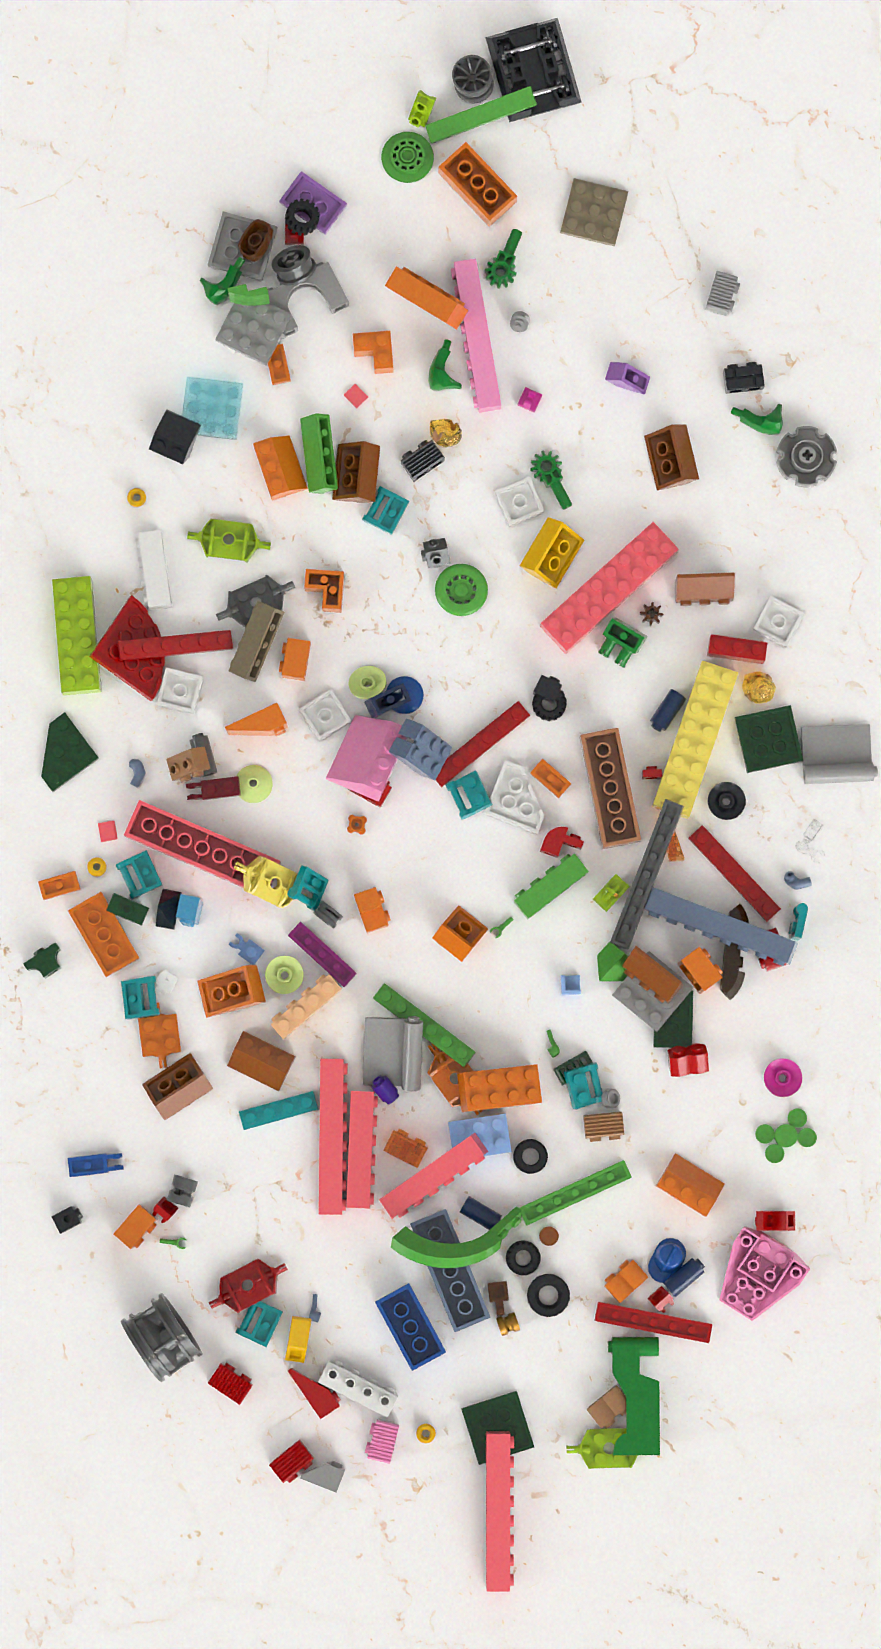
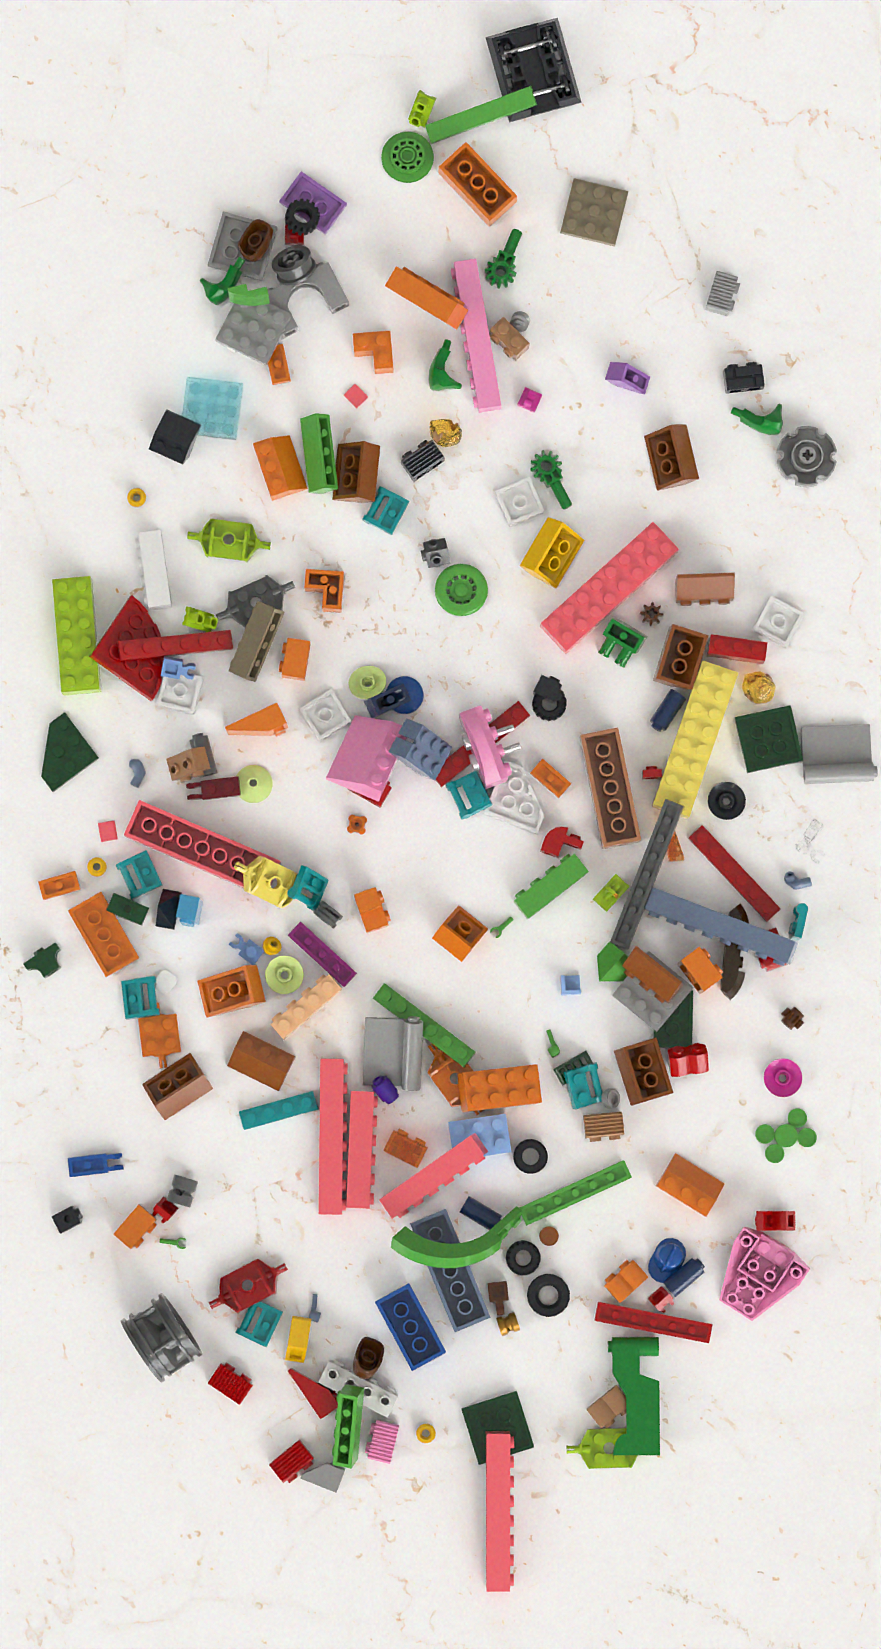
dark grey wheel [452,55,494,104] -> none
none -> medium blue plate [161,656,196,680]
none -> lime hips [182,606,218,632]
none -> yellow plate [263,936,282,955]
none -> bright green brick [332,1384,364,1469]
none -> reddish brown piece [353,1337,384,1379]
none -> bright pink piece [459,705,521,789]
none -> medium nougat brick [489,316,530,361]
none -> dark orange slope [614,1038,674,1106]
none -> dark orange slope [653,624,709,690]
none -> reddish brown gear [781,1007,804,1030]

